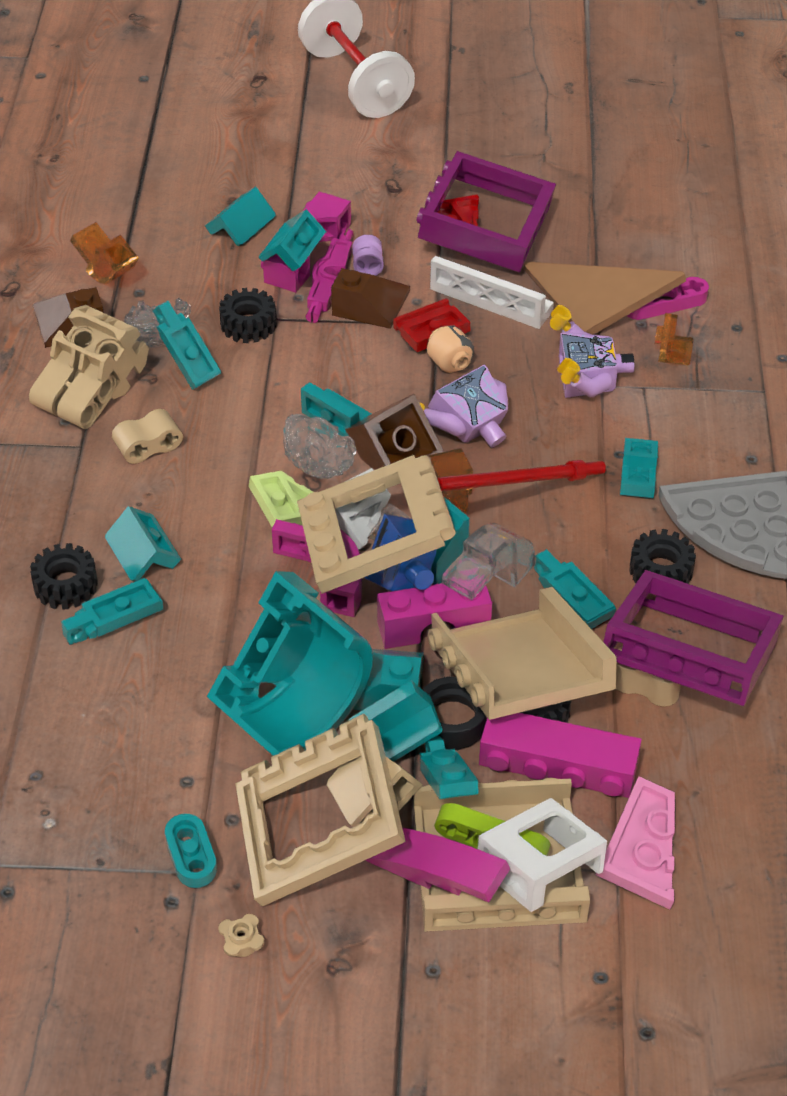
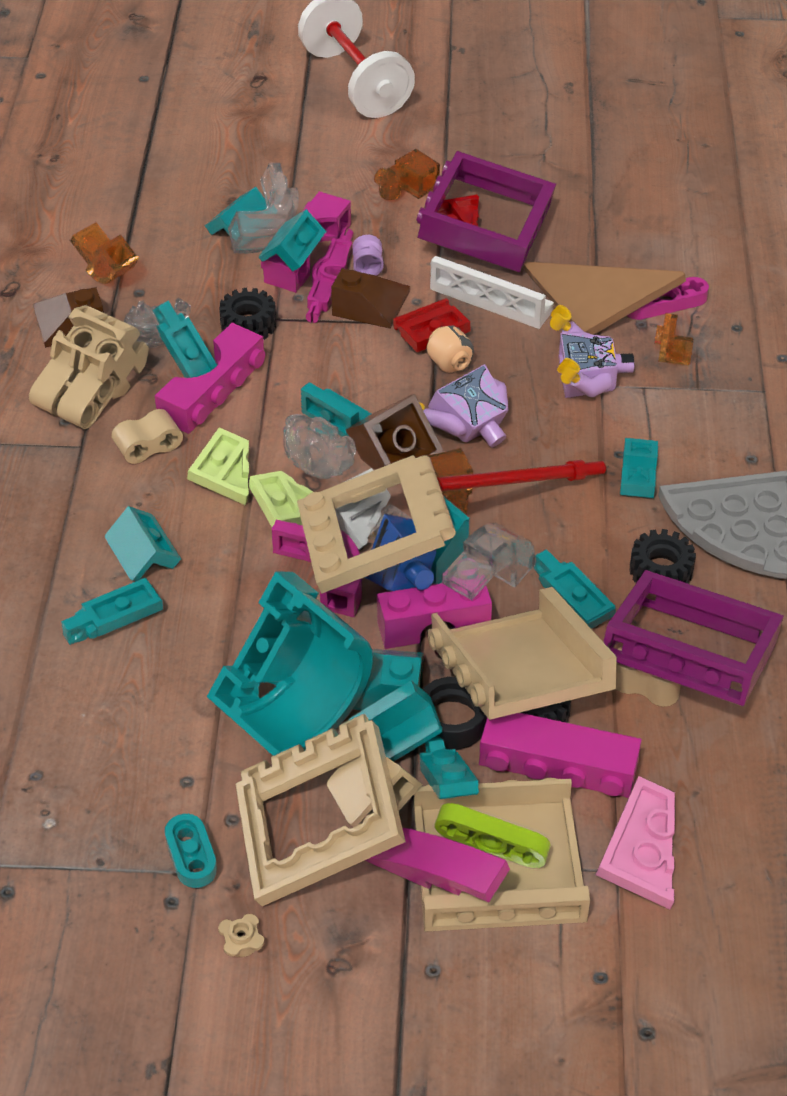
black tyre [30,543,98,610] -> none
white window [478,798,607,912] -> none
none -> dark pink arch [154,323,265,434]
none -> yellowish green wing [187,427,249,505]
none -> clear arch [228,163,299,254]
none -> clear orange brick [374,149,440,200]

